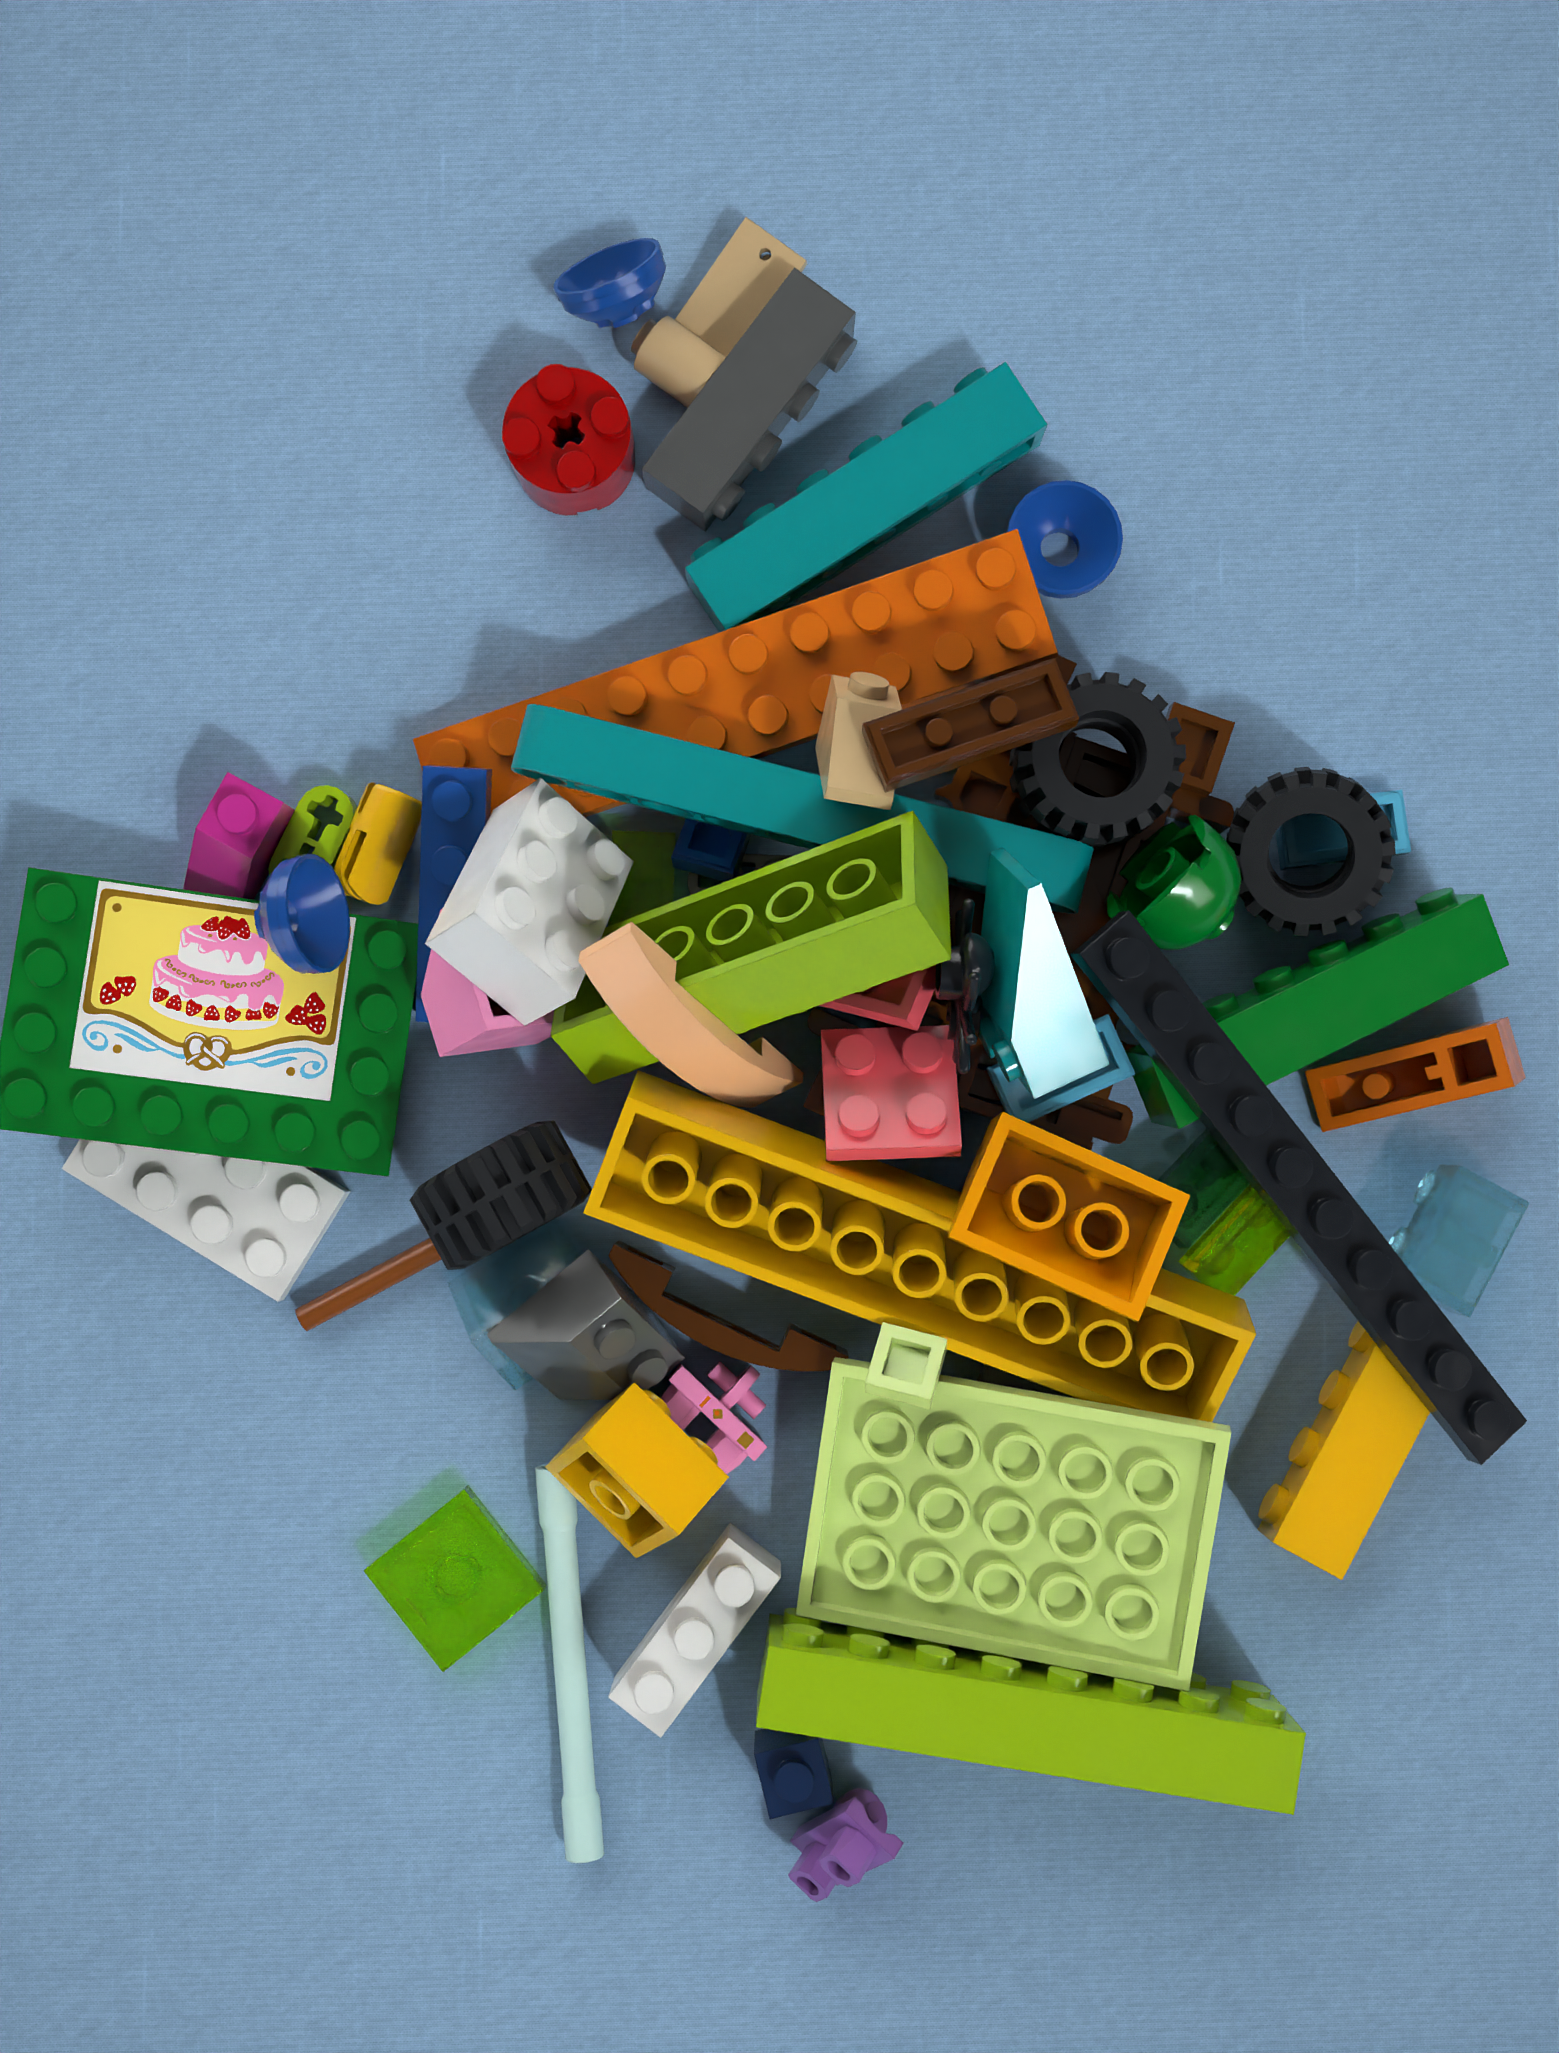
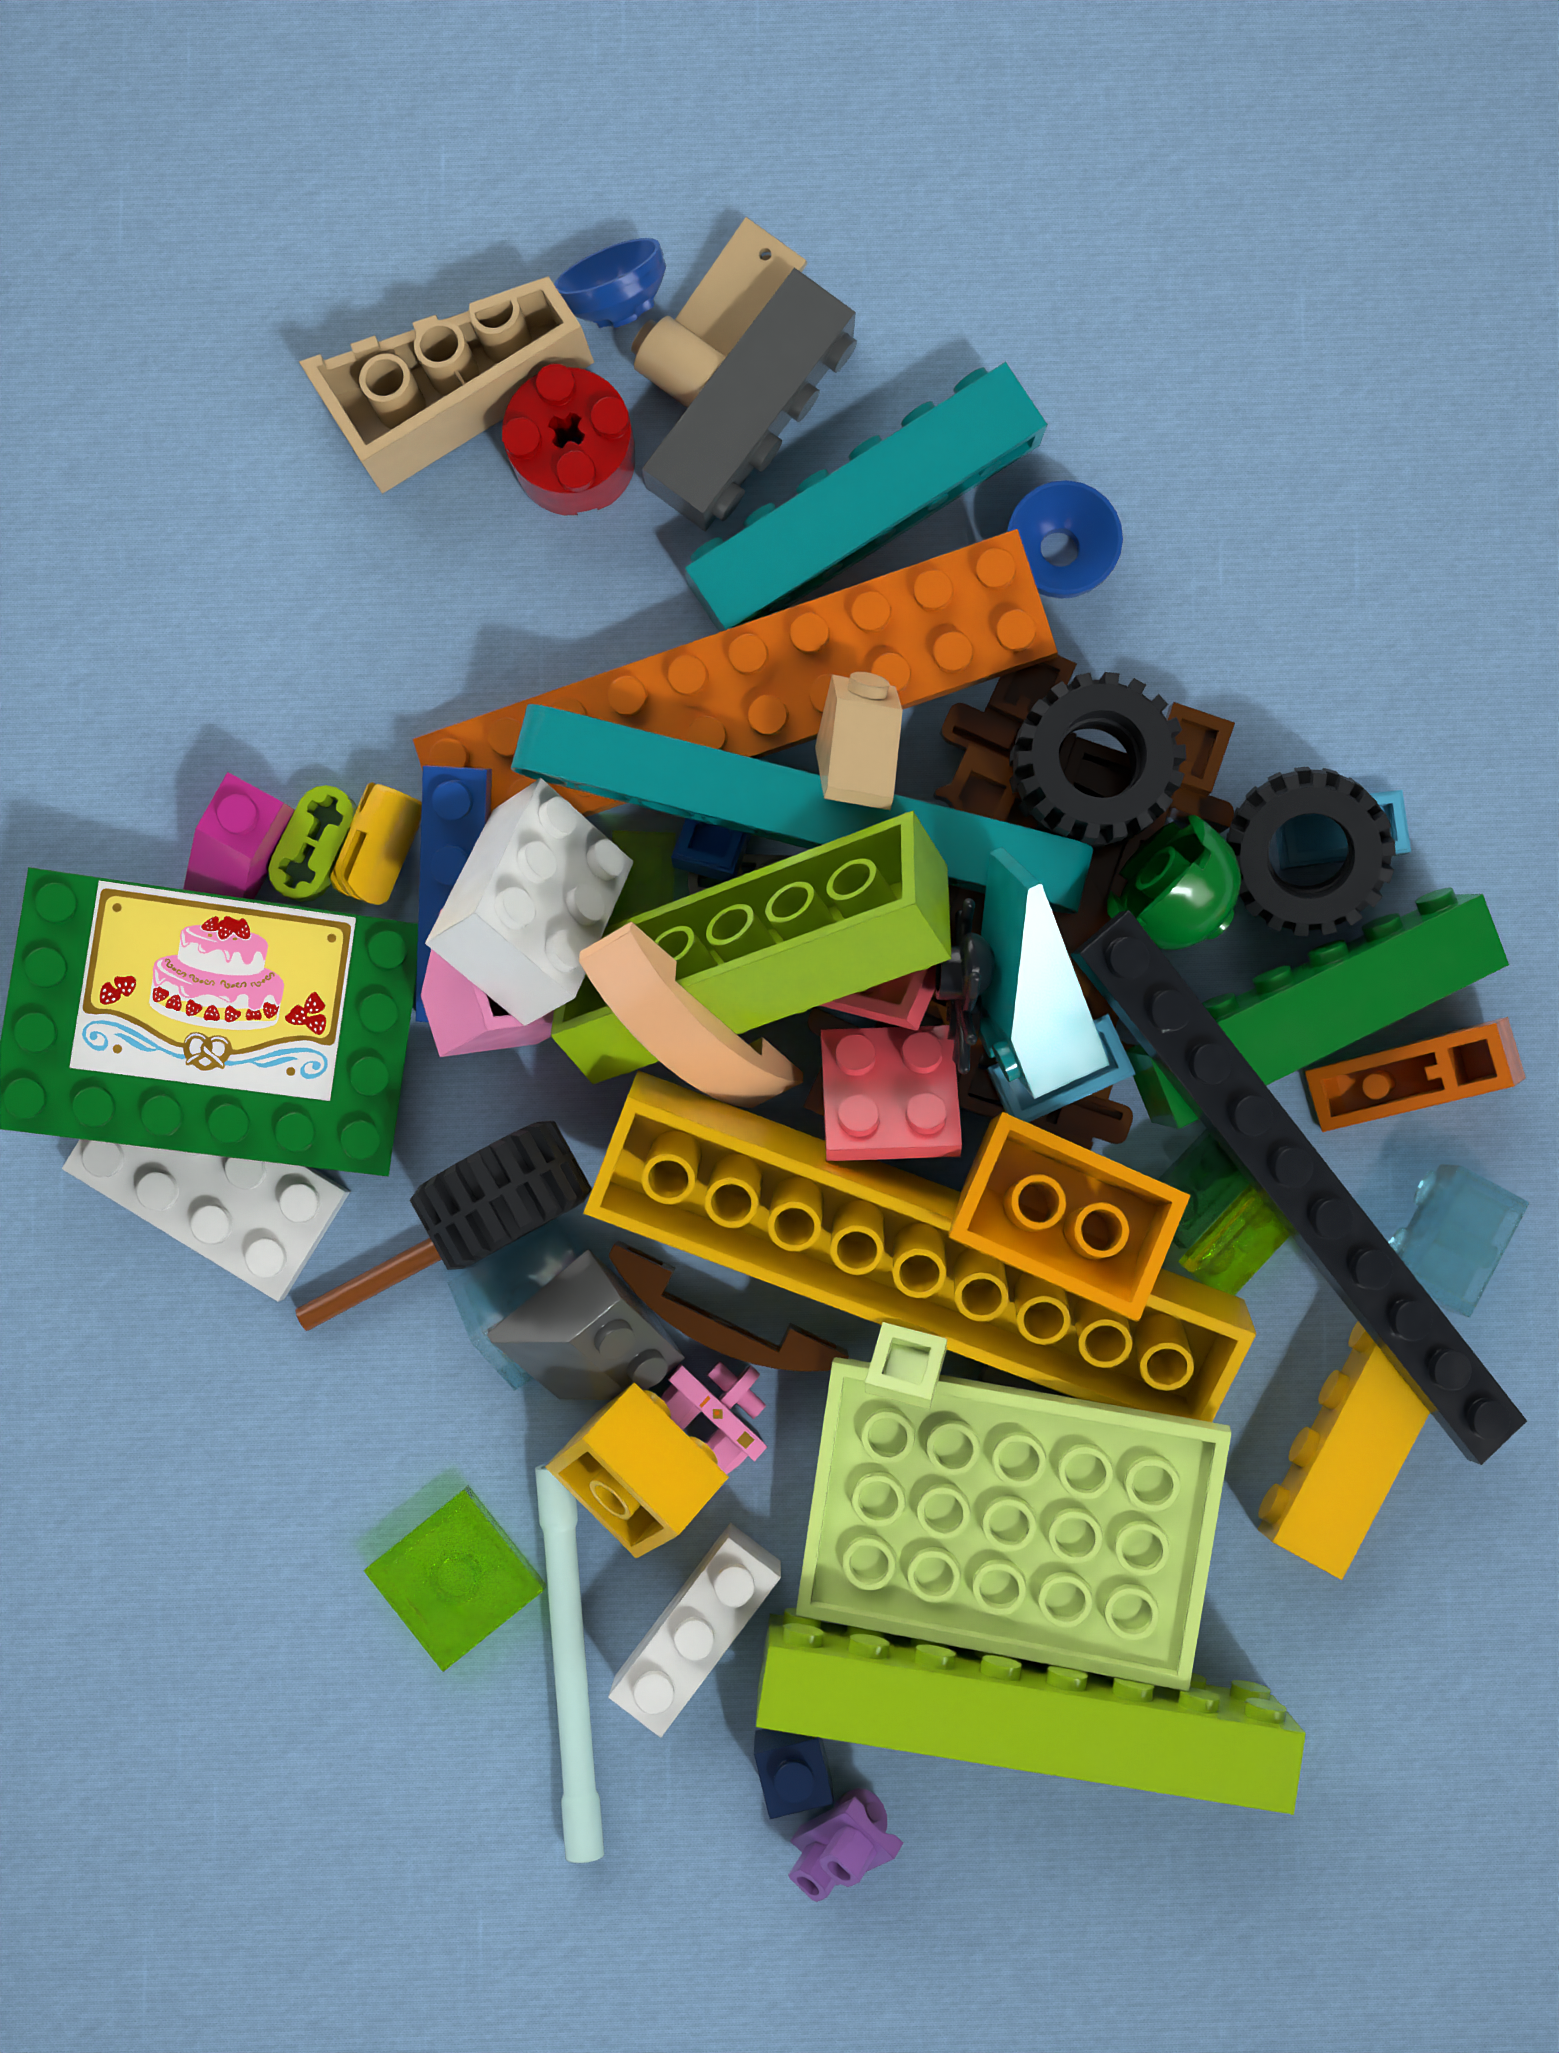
blue piece [254,854,350,974] -> none
reddish brown tile [862,658,1079,793] -> none
none -> tan wedge [299,276,594,494]

